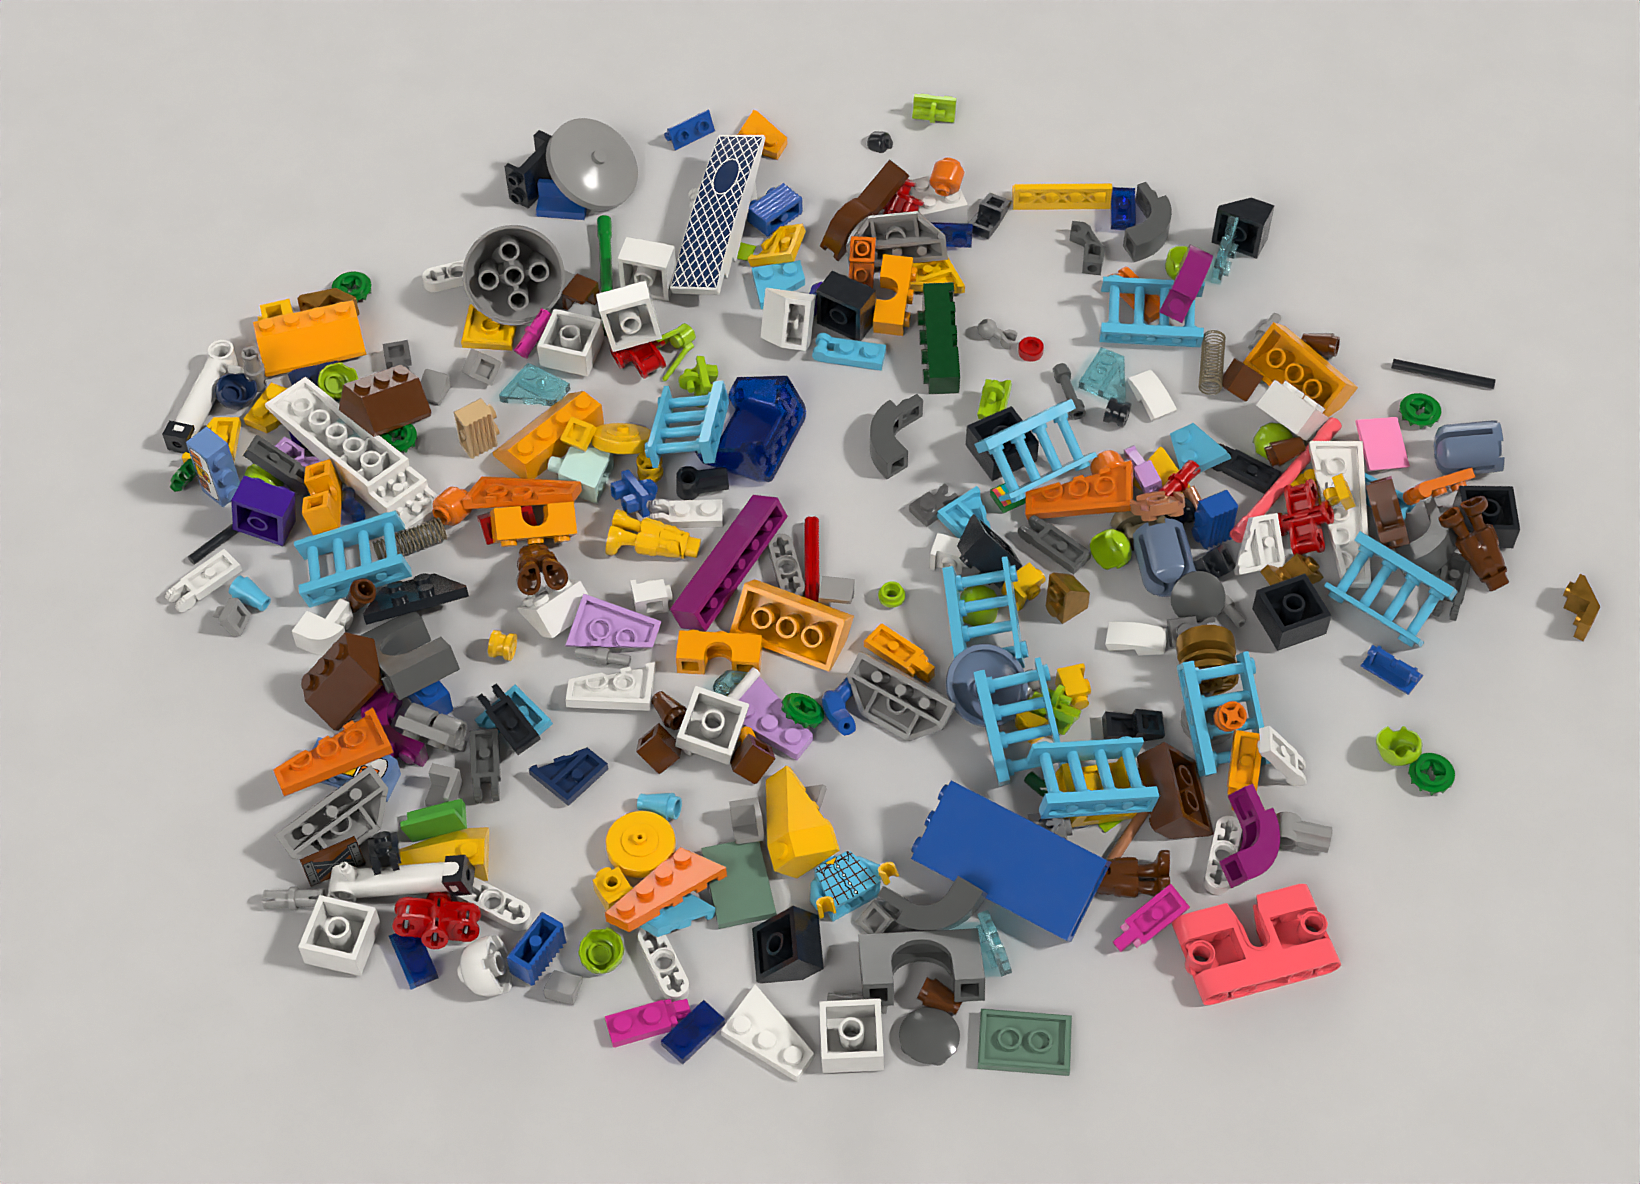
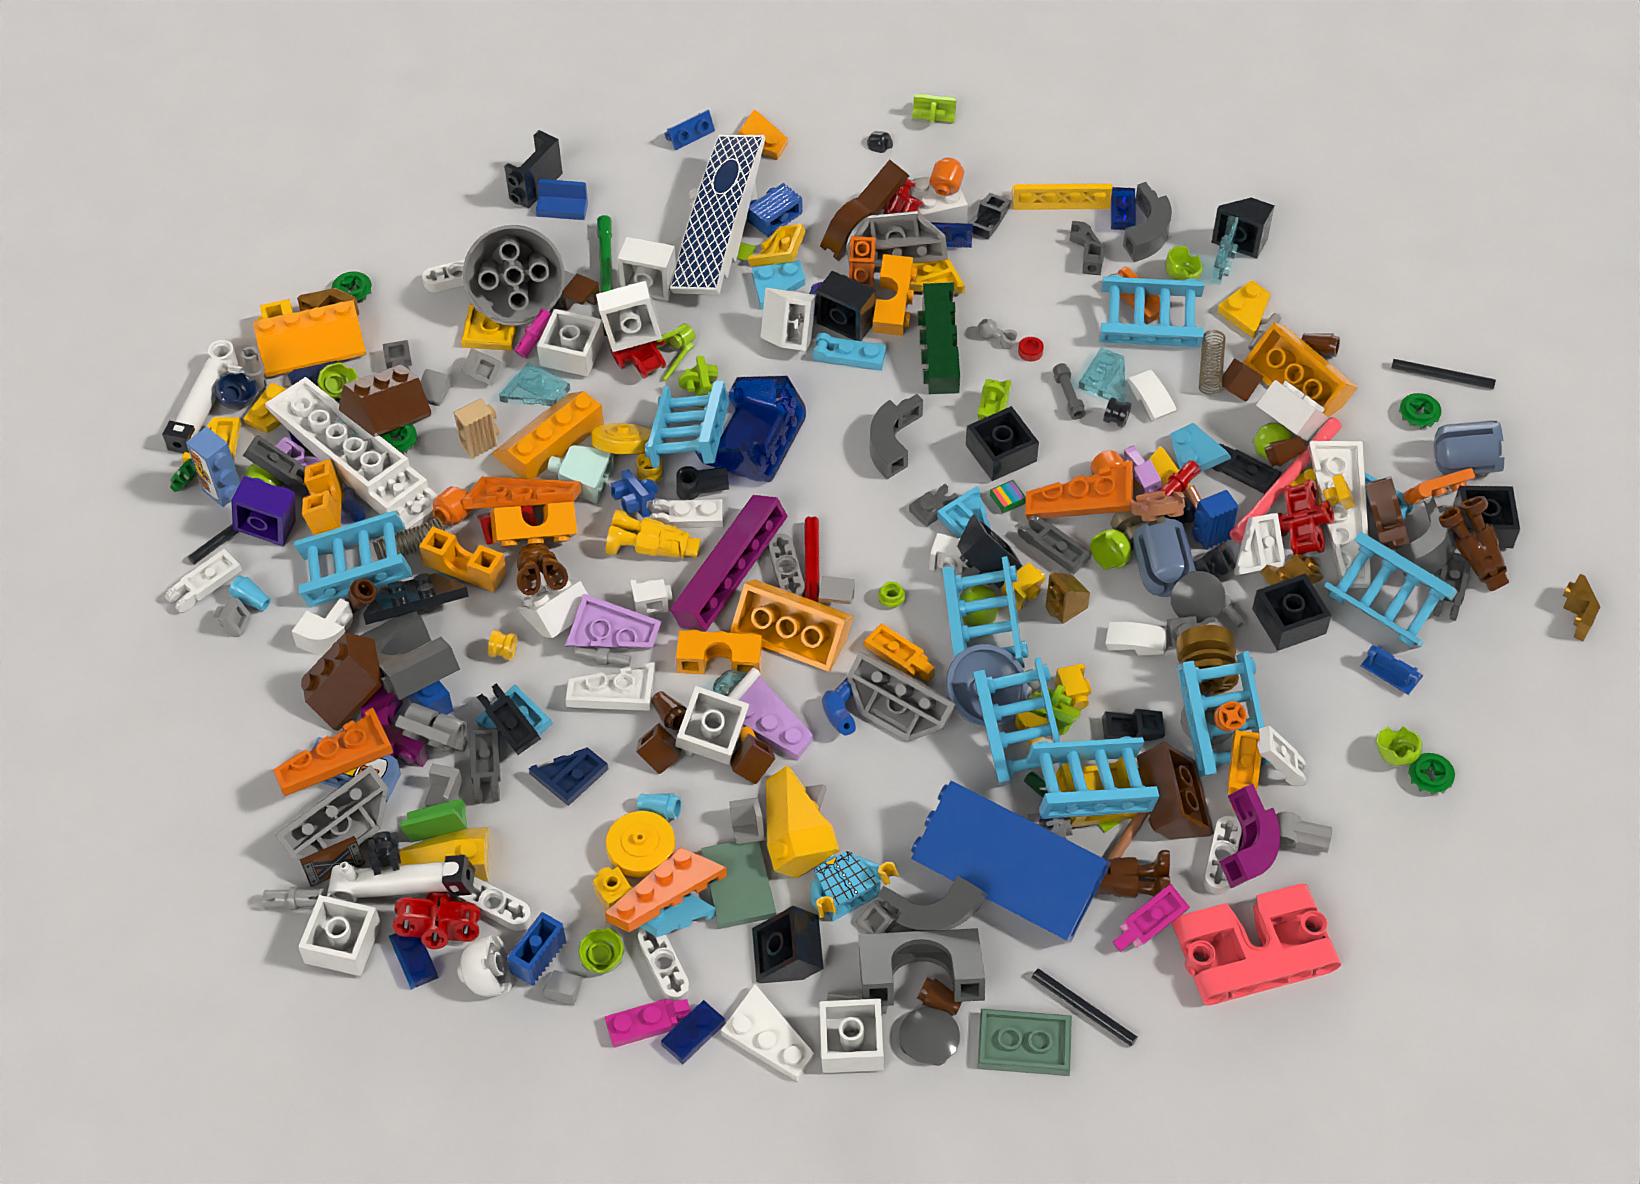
light grey dish [546,118,638,211] -> none
yellow tile [560,416,597,452] -> none
green gear [781,693,825,729] -> none
medium azure fence [975,399,1097,503] -> none
clear light blue wing [975,910,1012,977] -> none
magenta arch [1159,244,1213,323] -> none
bright pink piece [1355,417,1410,471] -> none
none -> light orange arch [419,526,507,593]
none -> black bar [1032,968,1138,1047]
none -> yellow wing [1217,280,1271,338]

